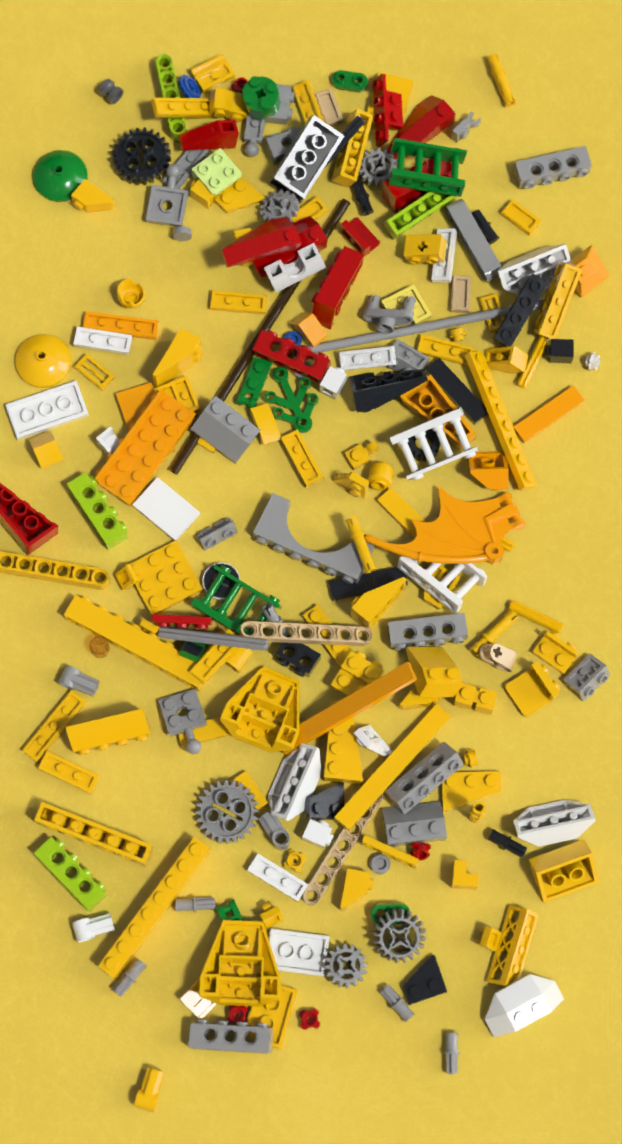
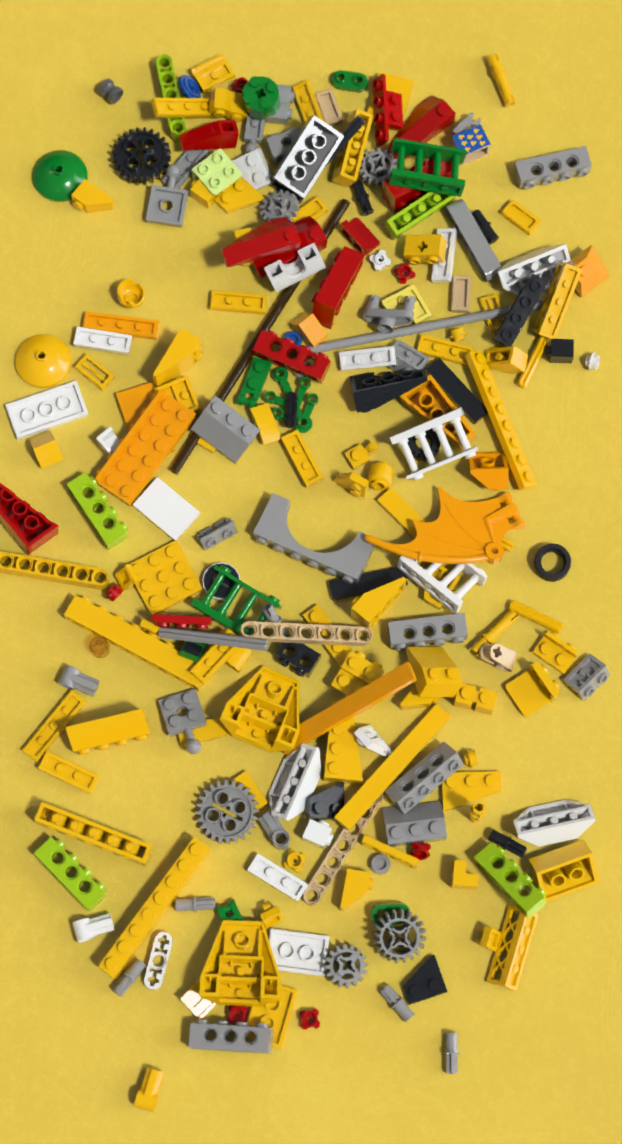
light grey tile [173,226,192,241] -> none
white brick [320,366,347,399] -> none
yellow pin [345,516,377,574] -> none
white wedge [484,974,564,1037] -> none
light orange tile [513,386,585,443] -> none
none -> red plate [105,584,123,602]
none -> white beam [144,932,173,990]
none -> white wing [232,148,274,190]
none -> black axle [286,392,298,429]
none -> white plate [369,250,391,271]
none -> red plate [393,263,415,284]
none -> piece [451,124,491,166]
none -> lime brick [474,842,547,919]
none -> black tyre [534,543,571,582]

